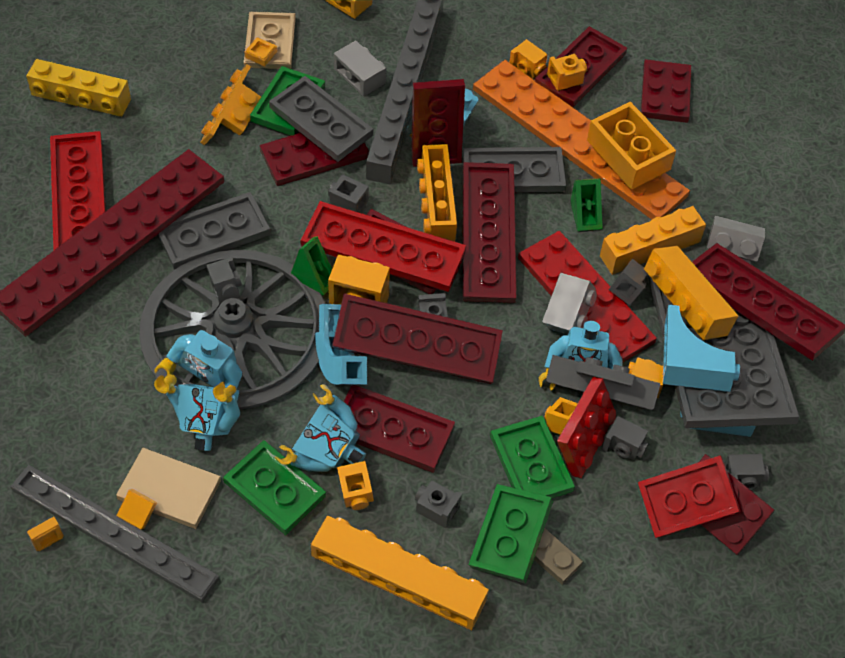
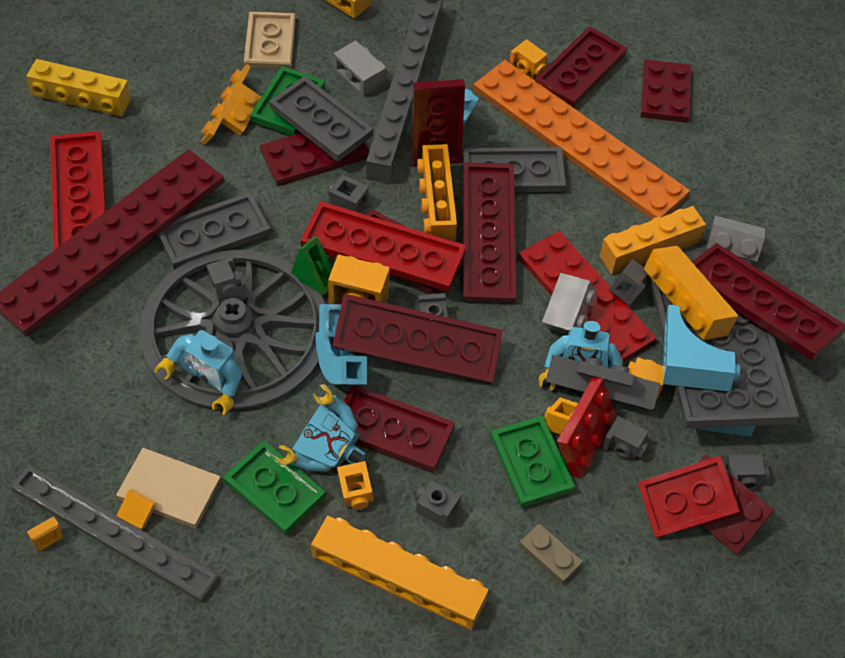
medium azure torso [154,374,240,451] -> none
light orange tile [244,37,278,67] -> none
green plate [468,484,553,583] -> none
light orange brick [547,54,587,91] -> none
green slope [570,178,603,231] -> none
light orange brick [587,101,676,190] -> none

